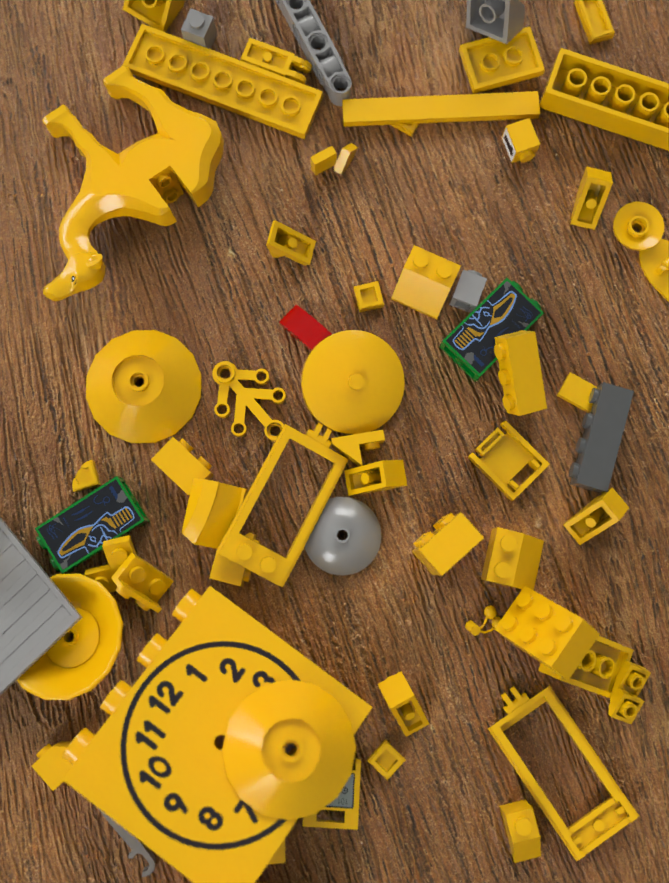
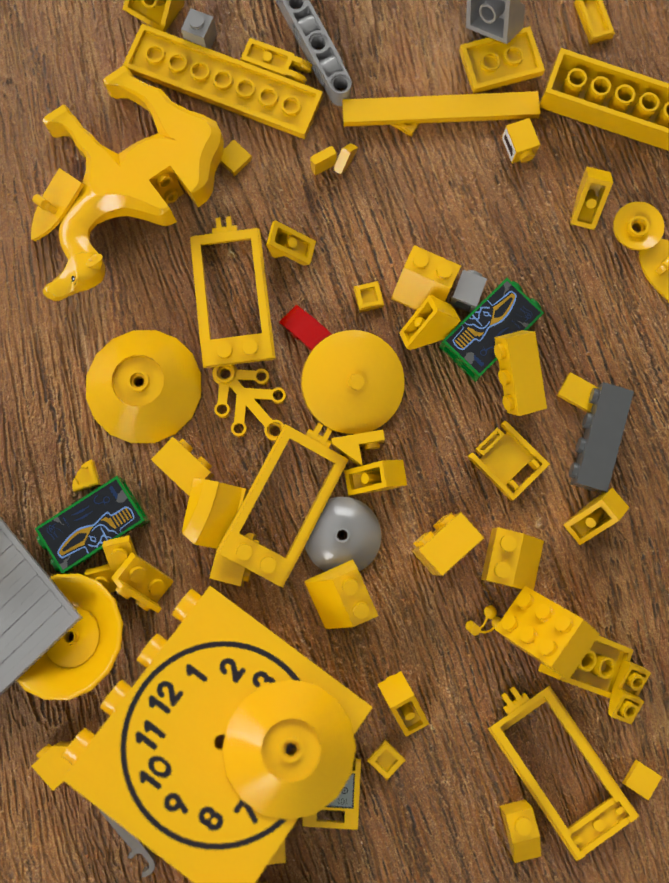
none -> yellow shield [31,168,84,241]
none -> yellow animal [190,216,276,368]
none -> yellow tile [220,140,252,176]
none -> yellow slope [304,559,378,629]
none -> yellow slope [399,295,461,350]
none -> yellow tile [622,760,662,801]

